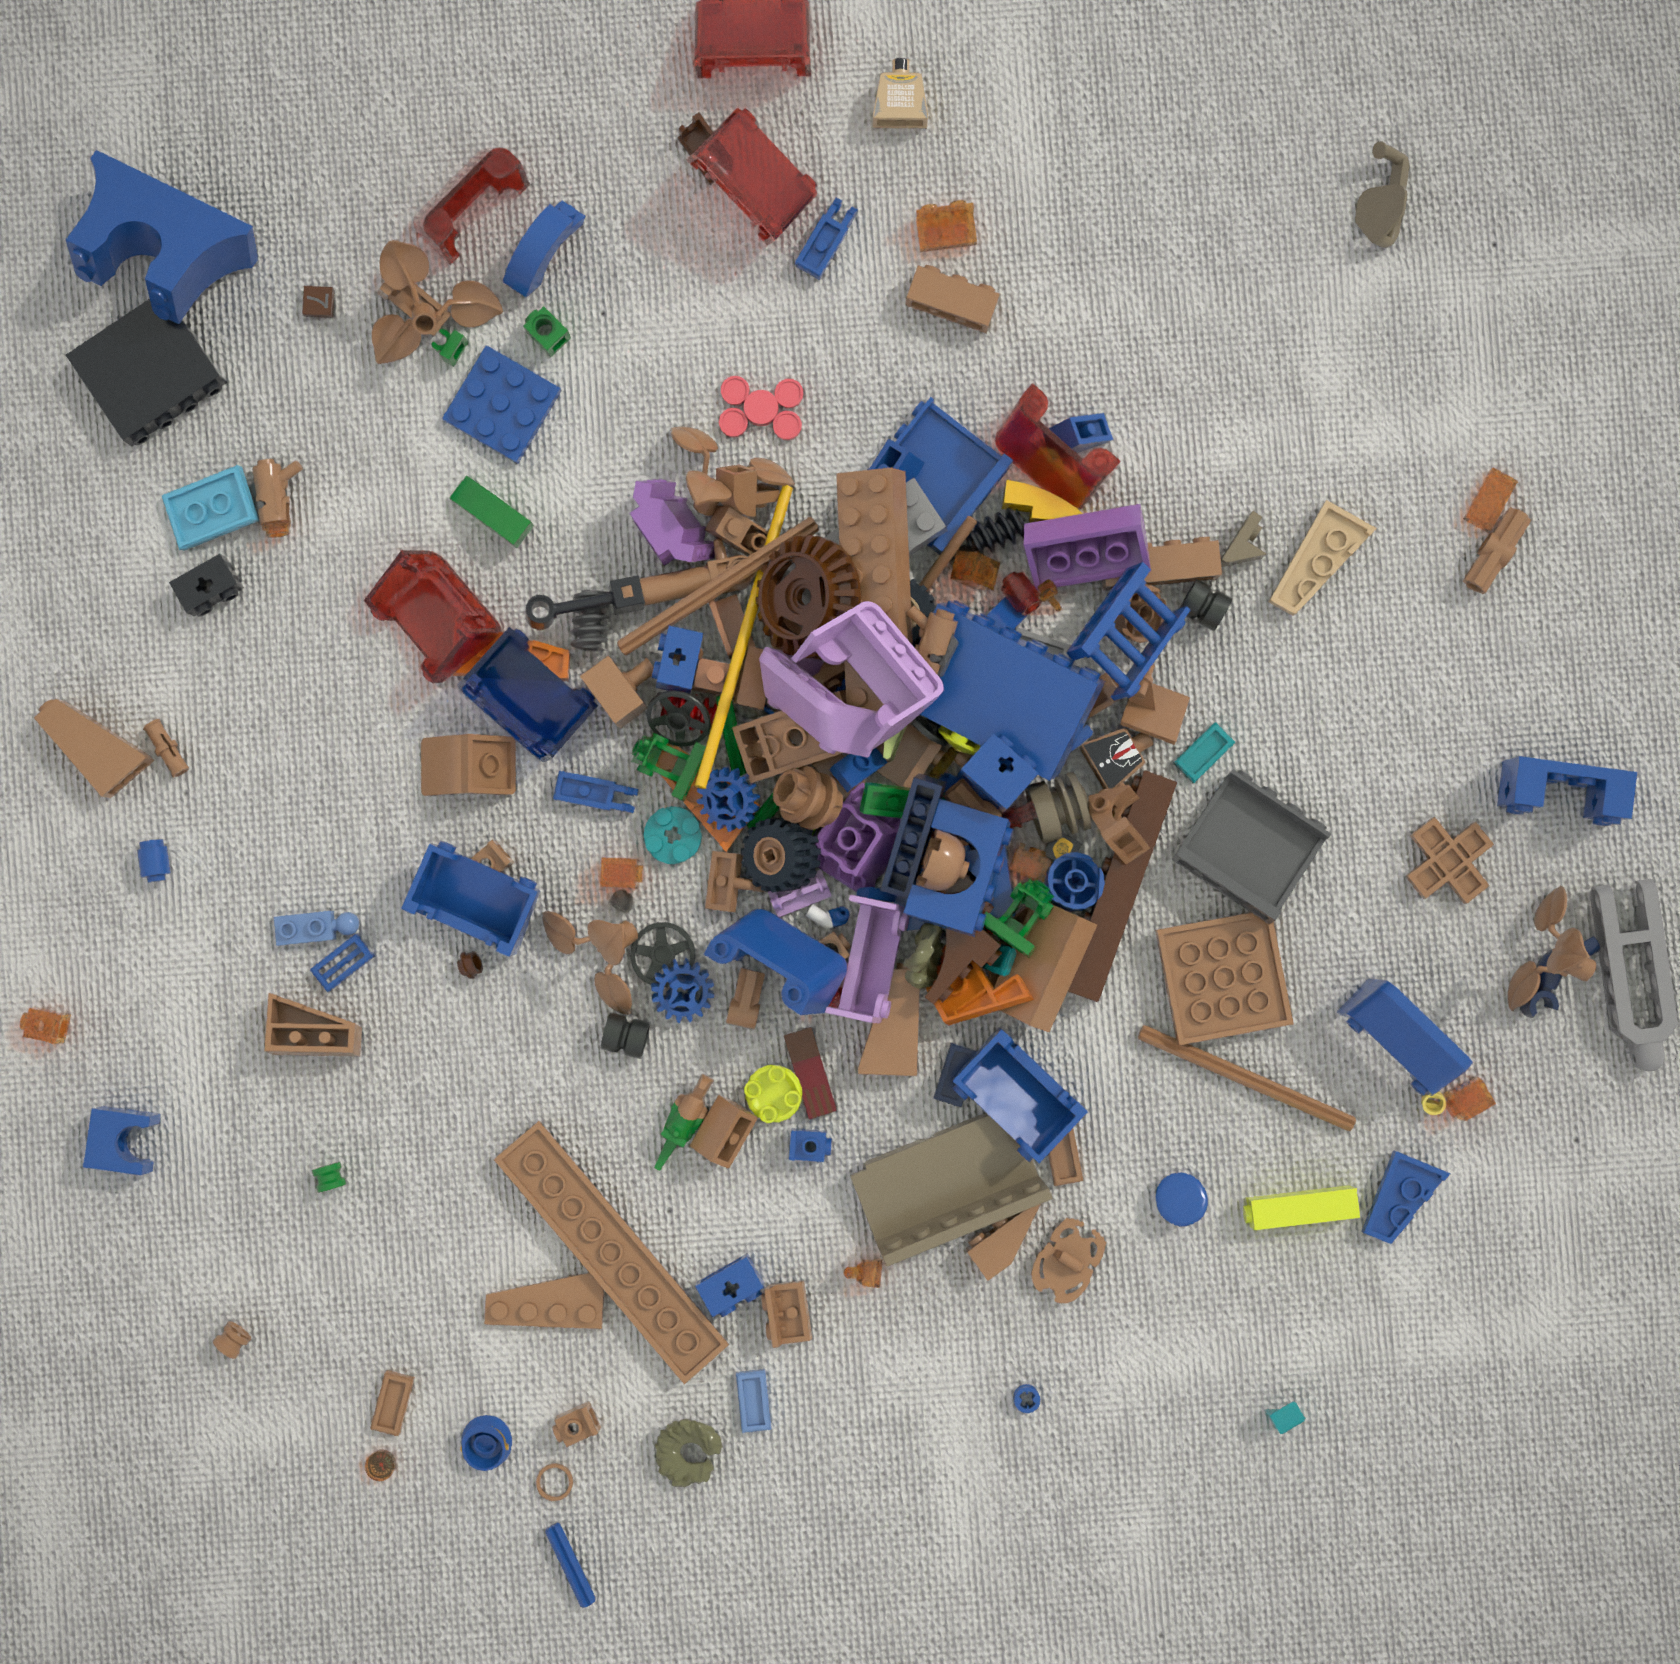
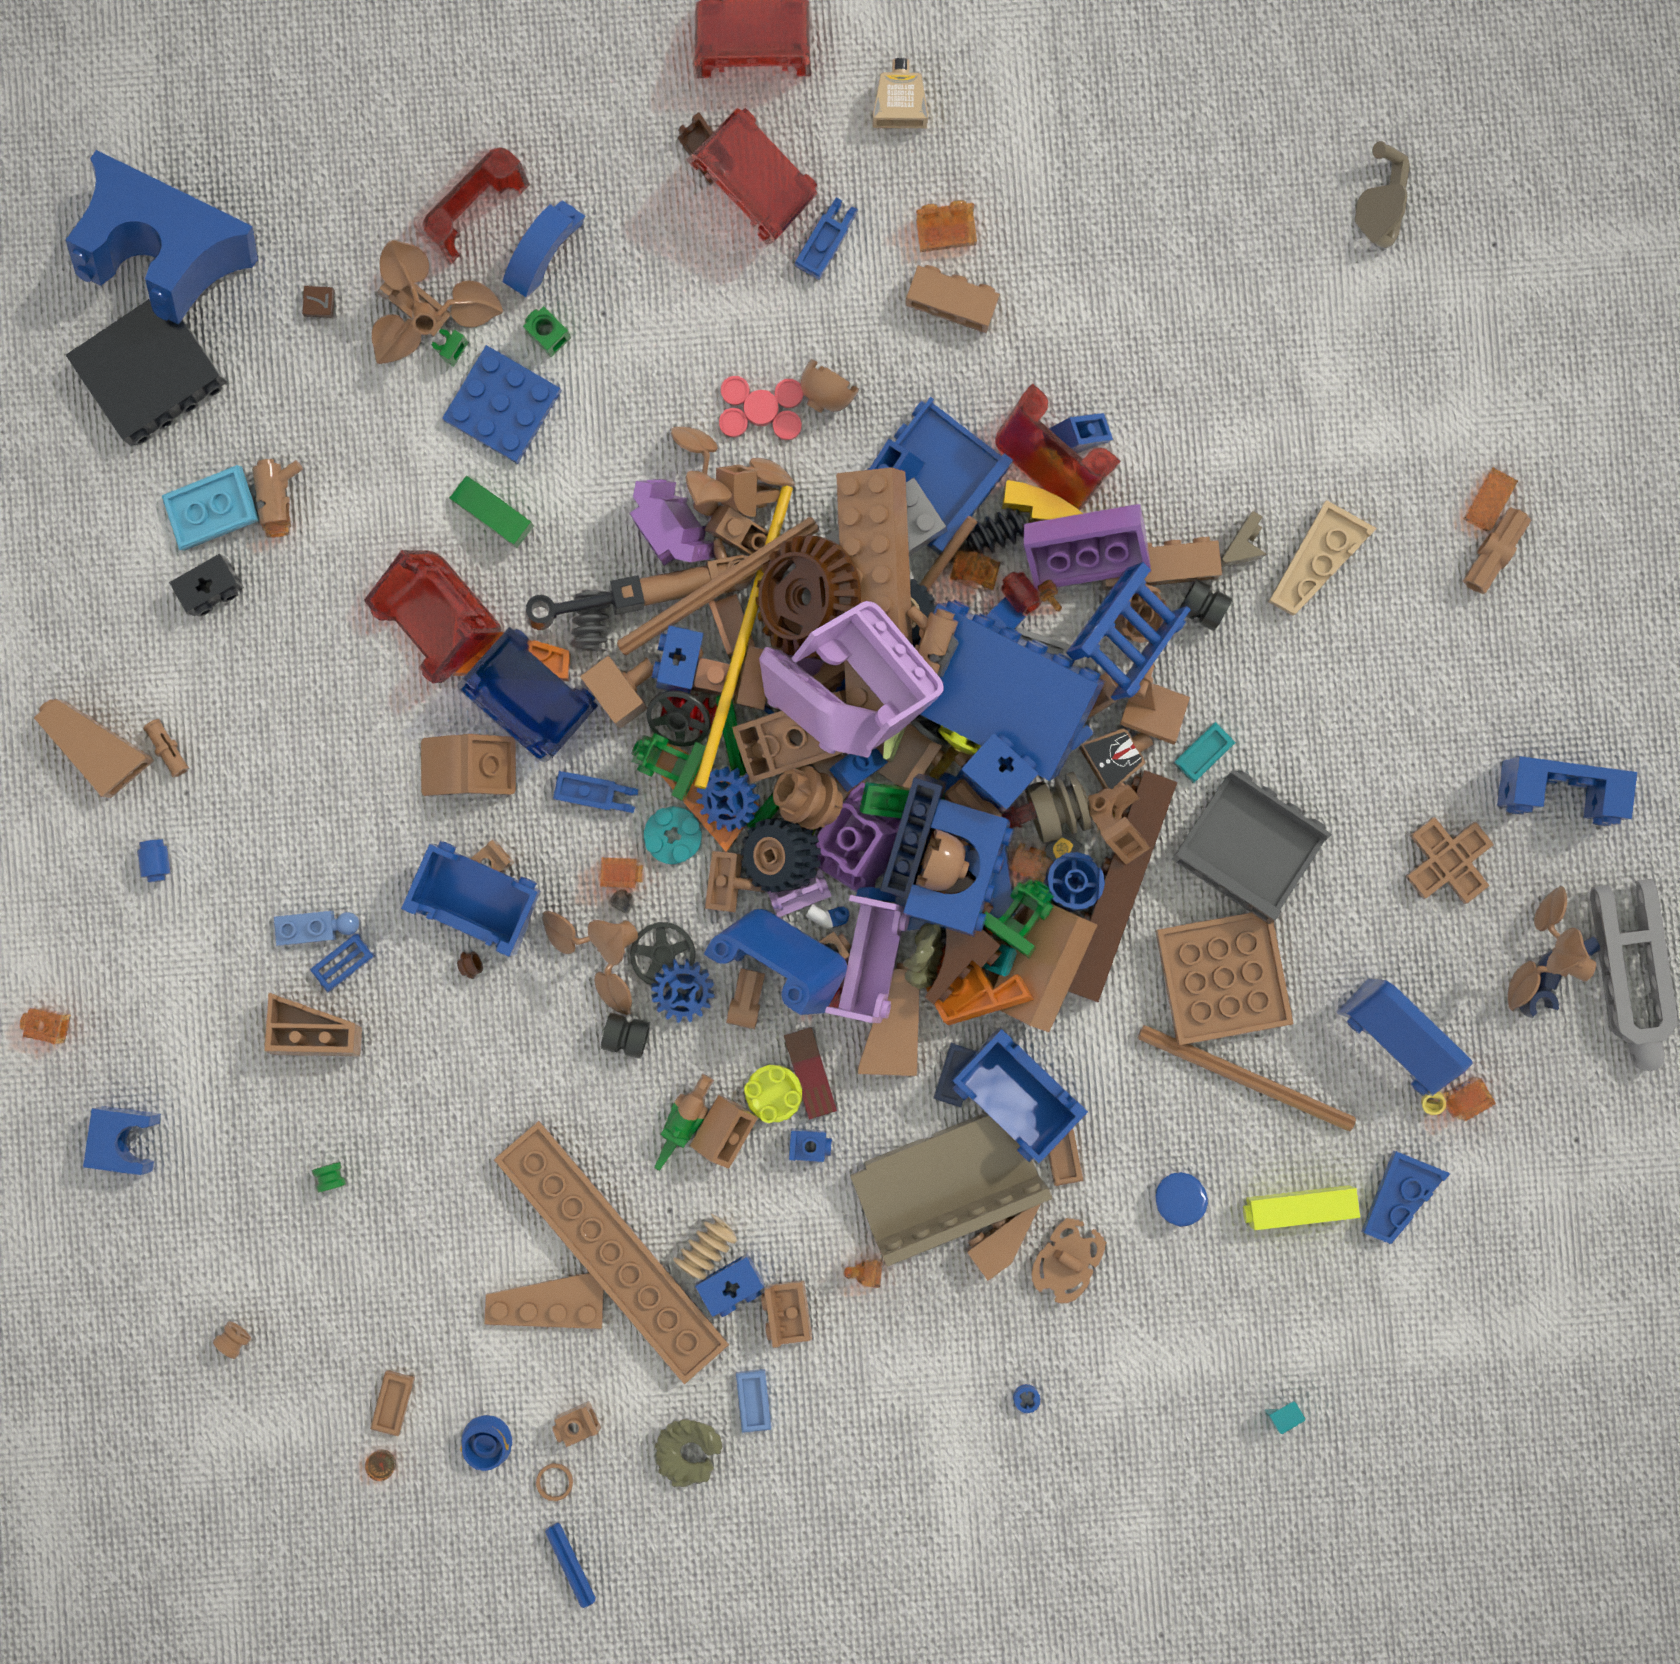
none -> tan piece [673,1214,737,1280]
none -> medium nougat cylinder [800,359,860,413]

